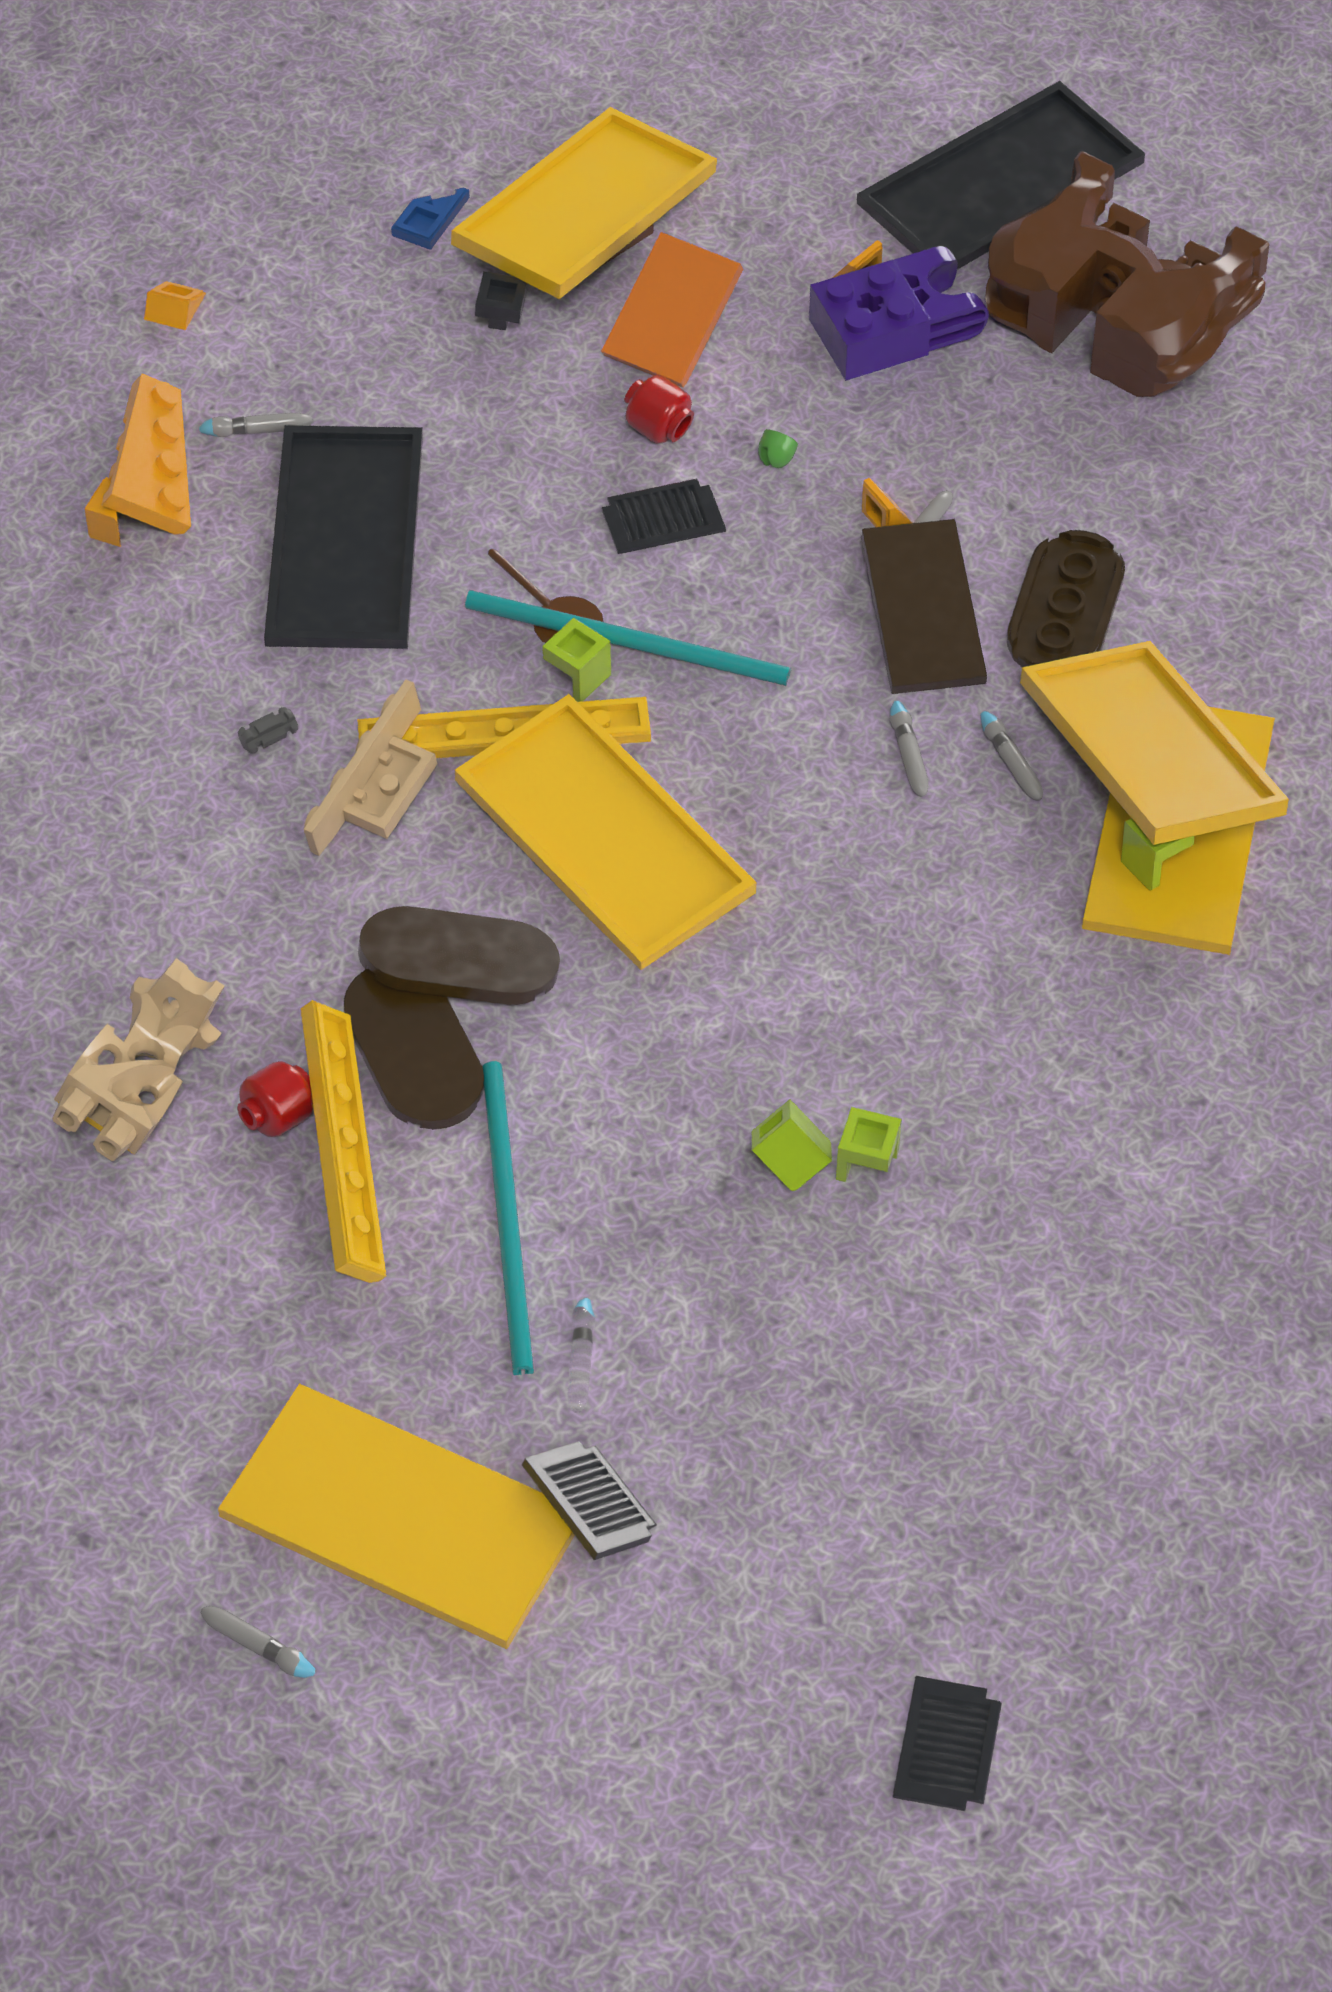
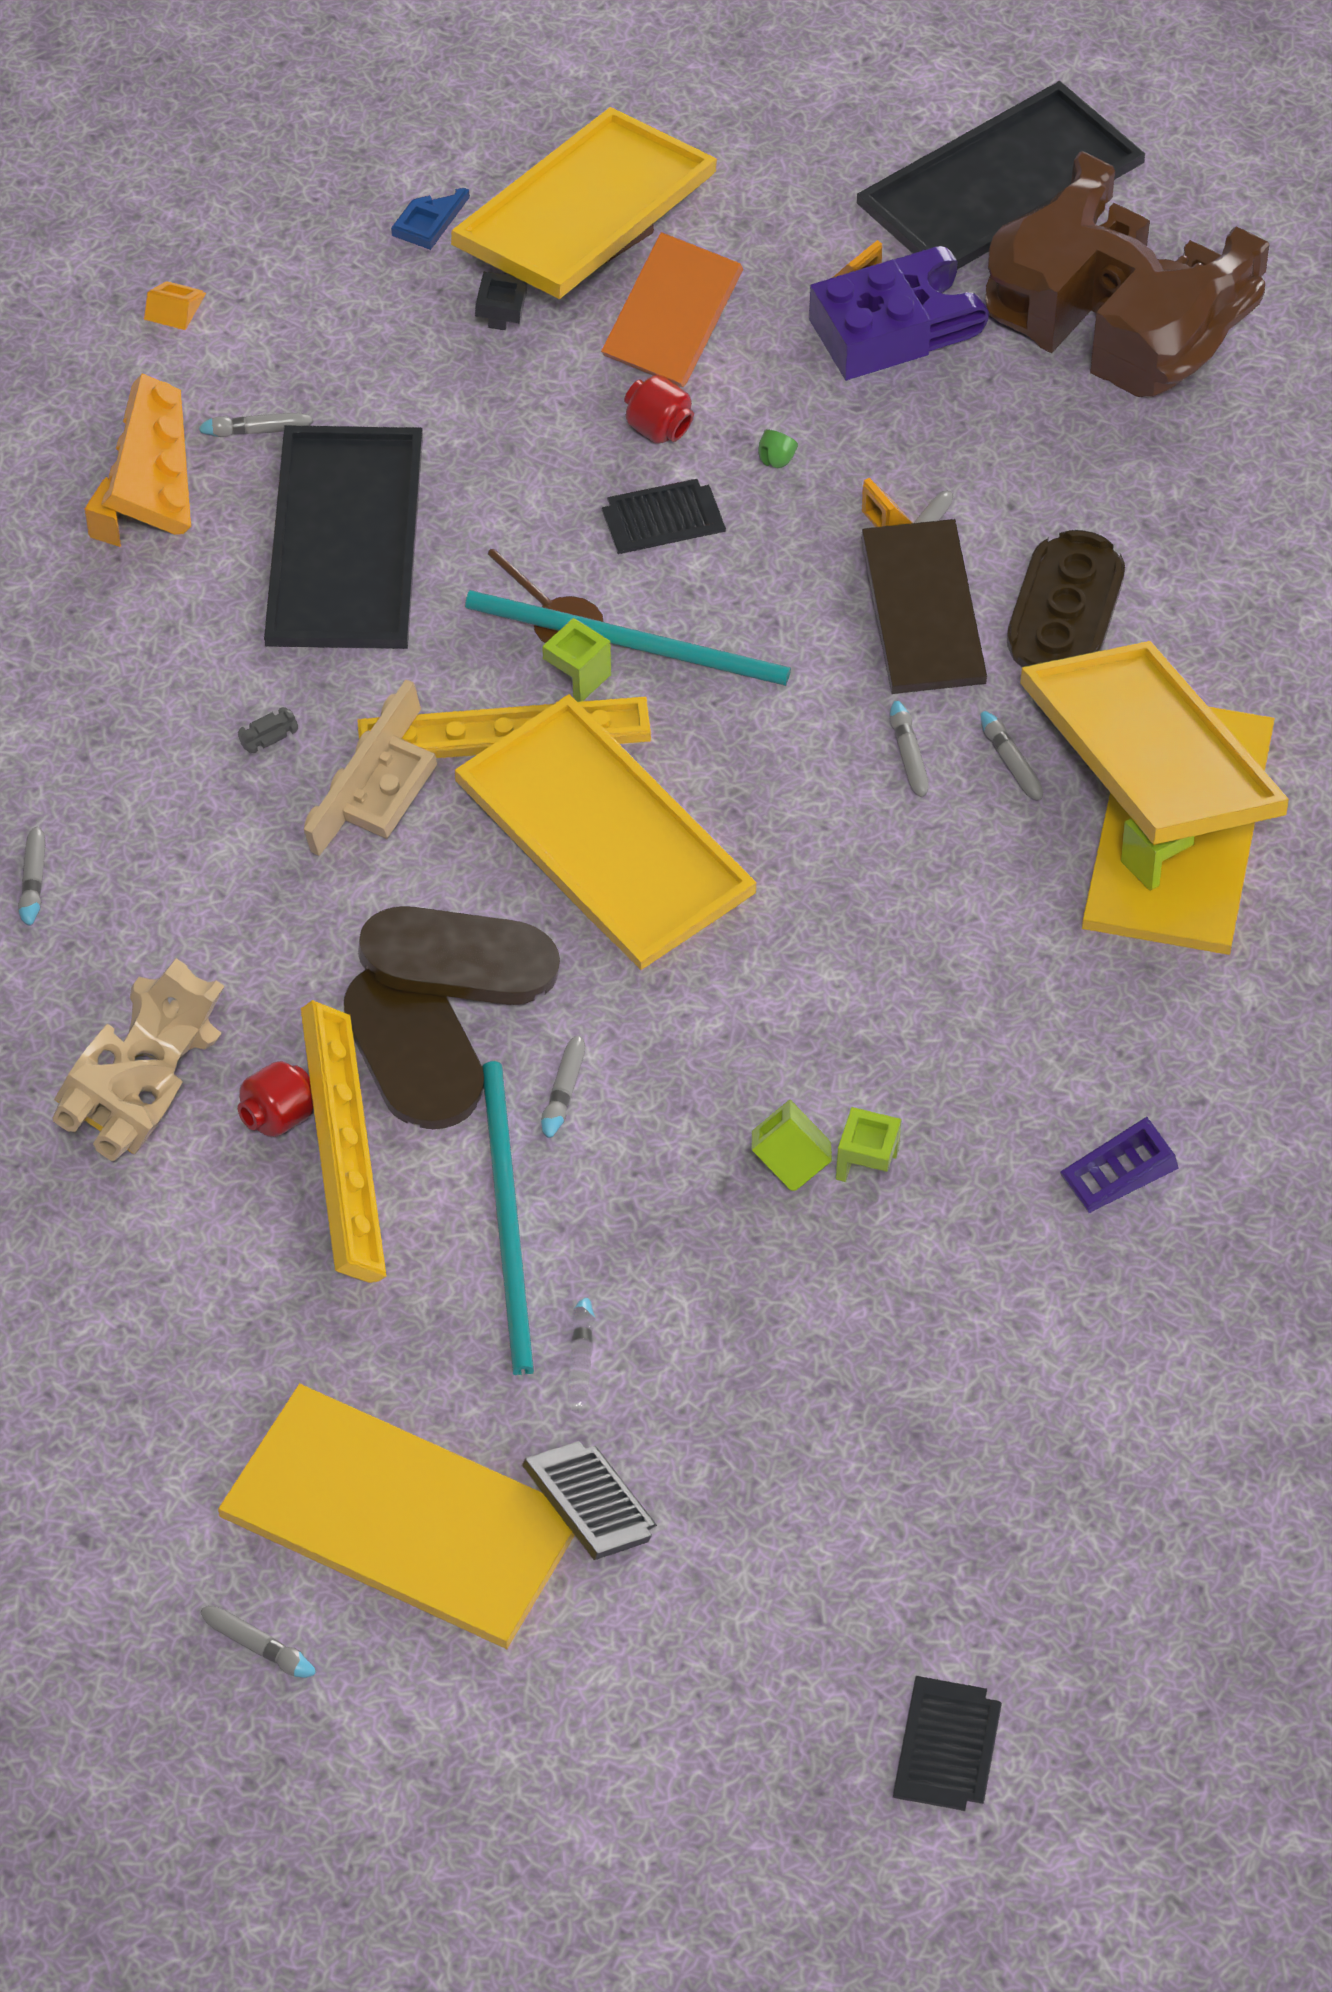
none -> light grey piece [18,826,46,926]
none -> light grey piece [541,1035,585,1138]
none -> dark purple slope [1060,1117,1179,1213]

